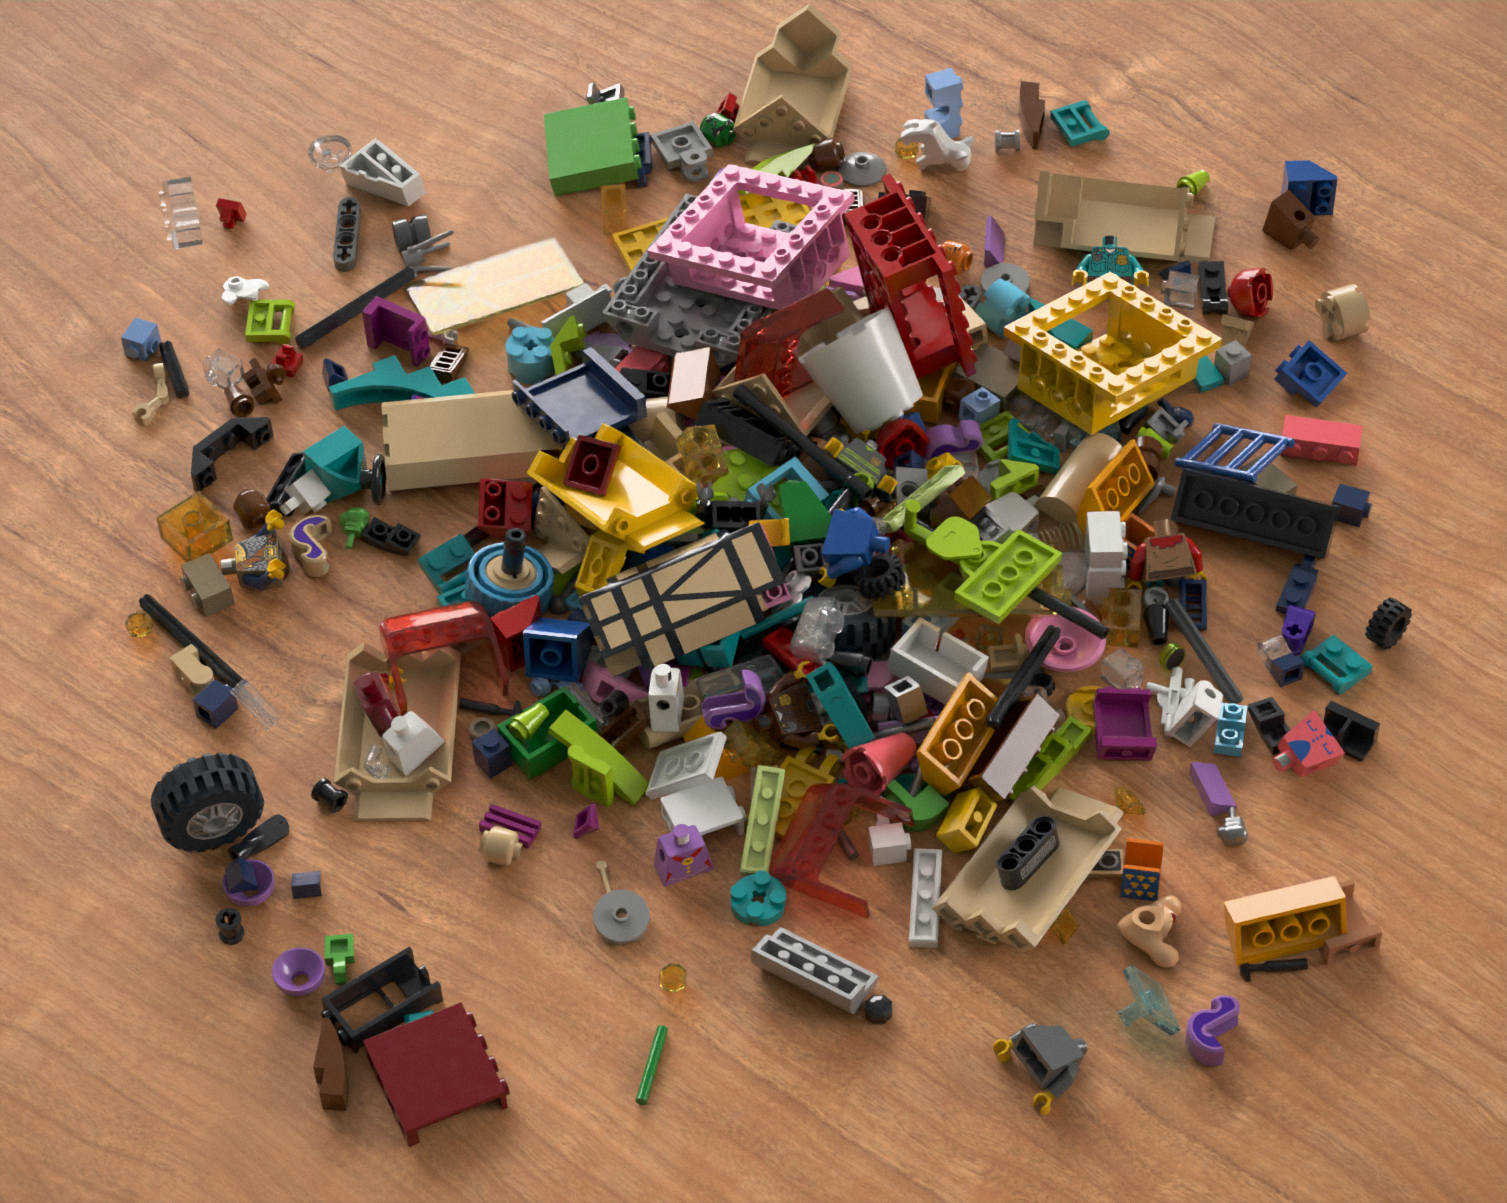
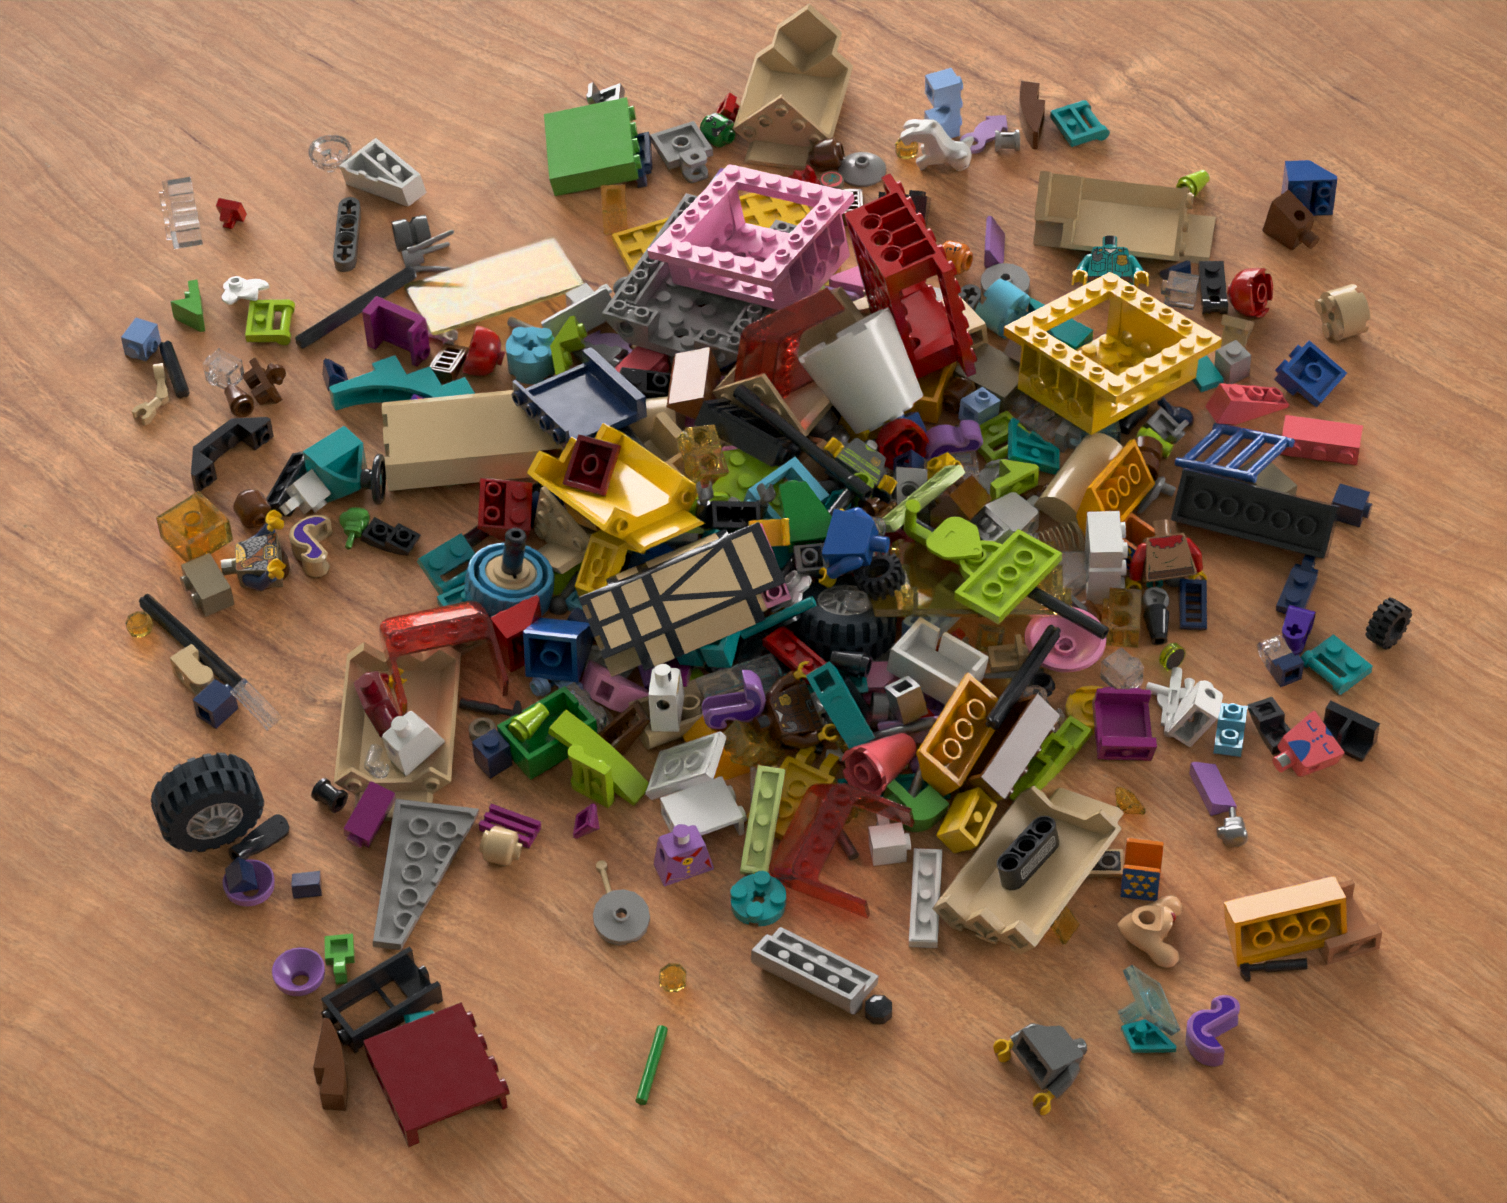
black bush [215,908,245,945] -> none
red tile [270,344,304,378] -> none
black cone [600,690,629,717] -> none
slope [738,144,815,195] -> none
clear slope [789,597,845,665] -> none
dark grey axle [1165,598,1243,704] -> none
none -> bright green slope [170,280,205,332]
none -> magenta brick [344,781,396,848]
none -> light grey wing [373,799,479,950]
none -> red cylinder [462,325,505,377]
none -> clear plate [843,590,870,615]
none -> lavender brick [960,115,1008,154]
none -> teal piece [1121,1018,1177,1053]
none -> coral slope [1205,383,1289,425]

